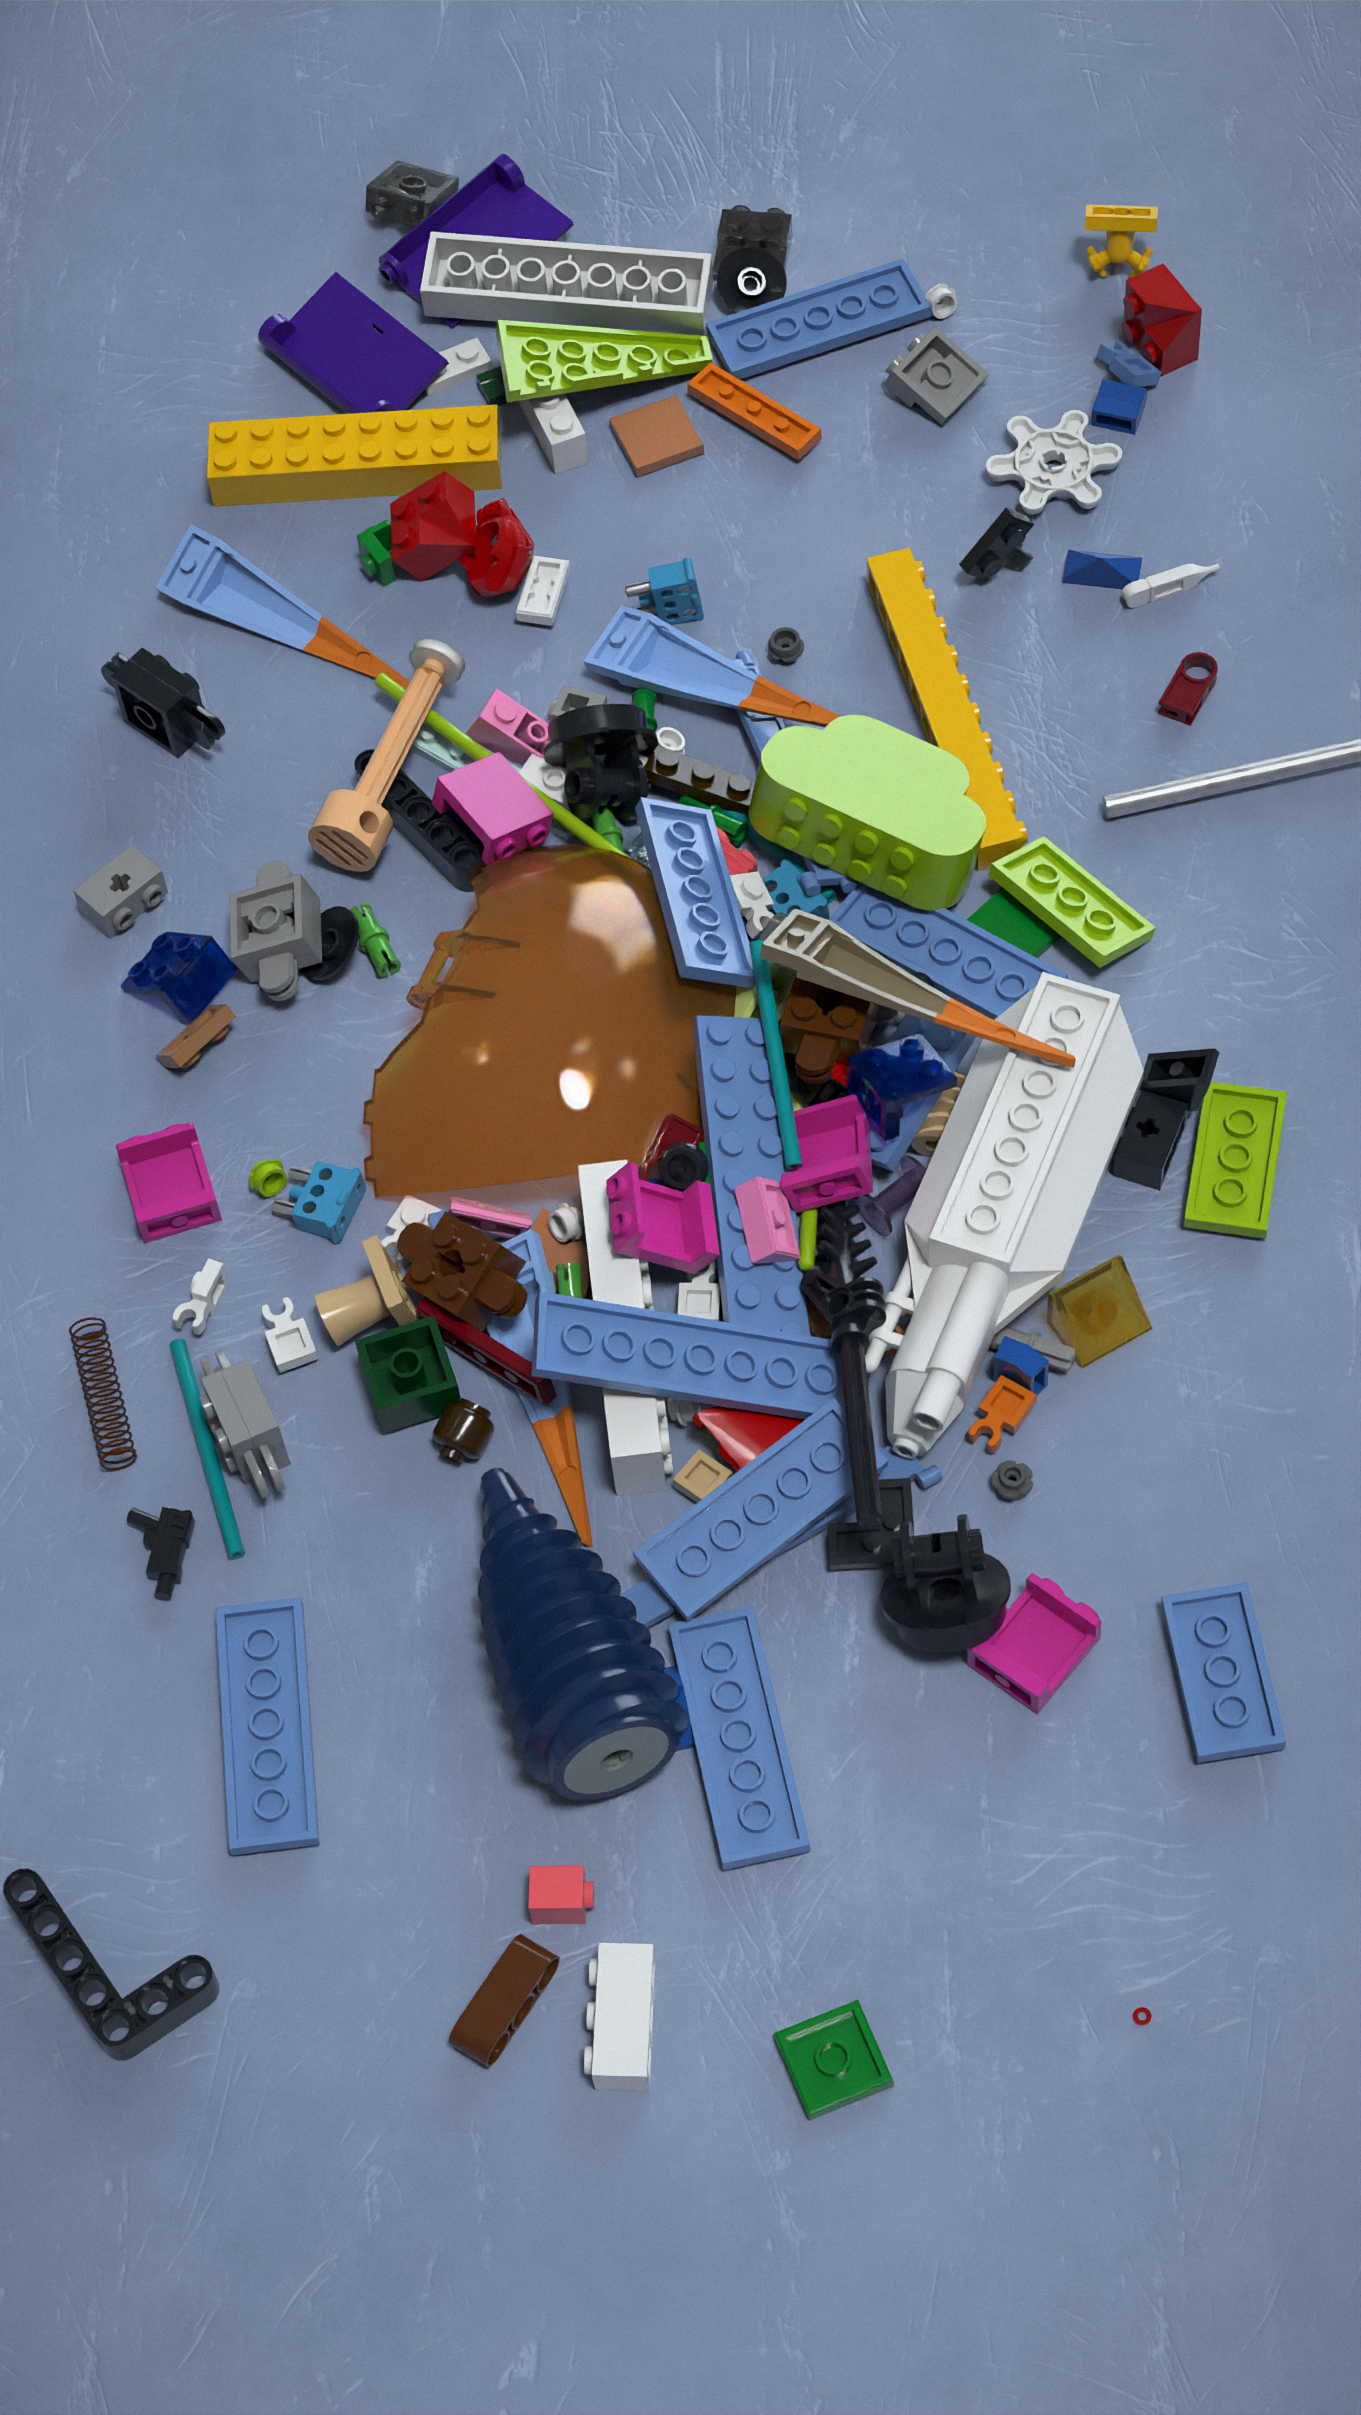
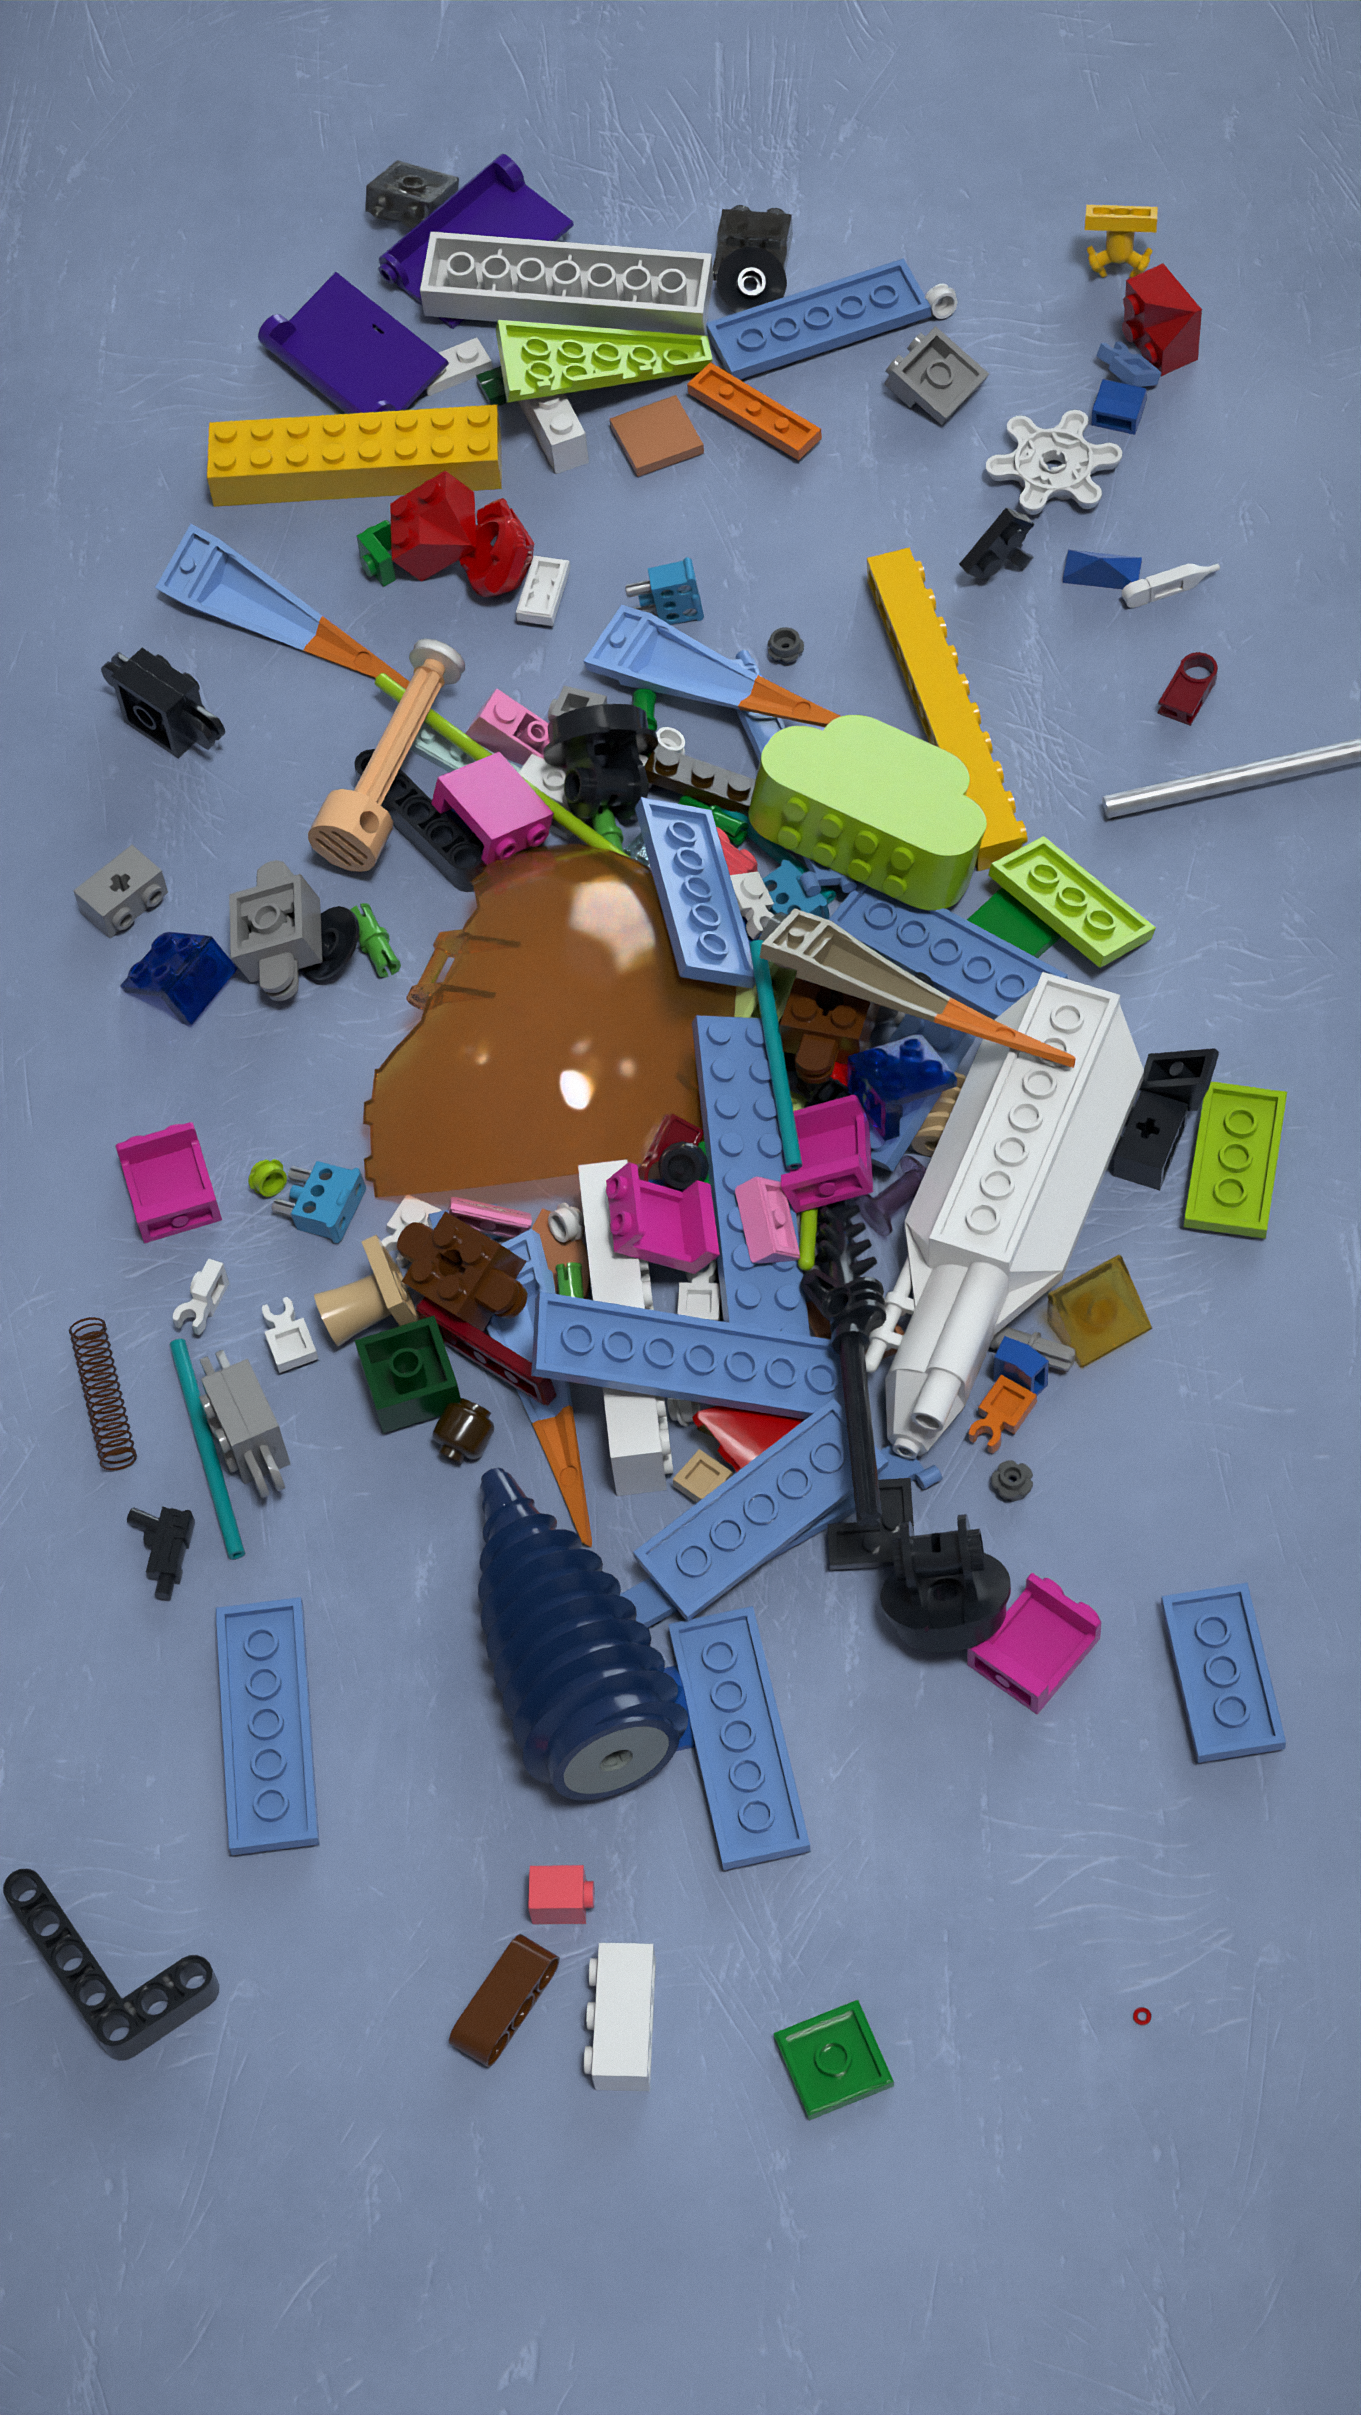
medium nougat plate [155,1004,236,1069] -> none

